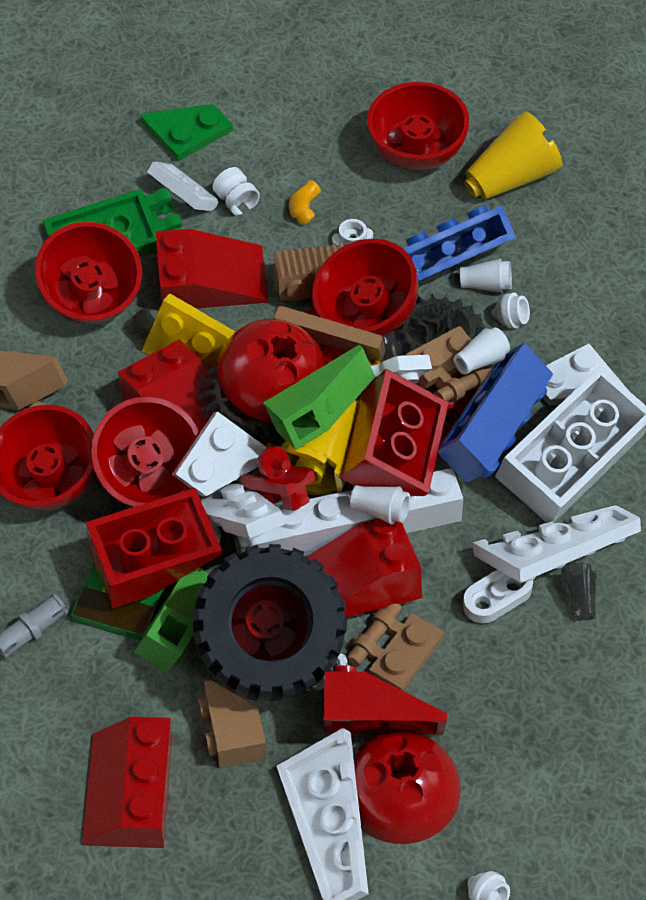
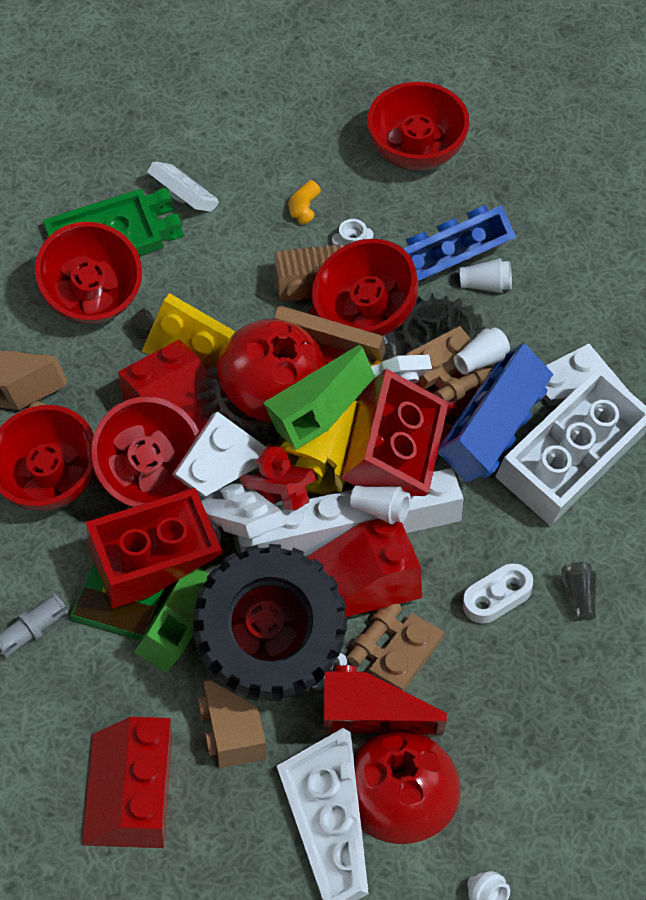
green wing [140,104,233,162] -> none
red slope [156,229,268,309] -> none
white wheel [213,167,260,216] -> none
yellow cone [464,112,563,200] -> none
white wing [473,505,641,583] -> none
white plate [491,293,530,329] -> none

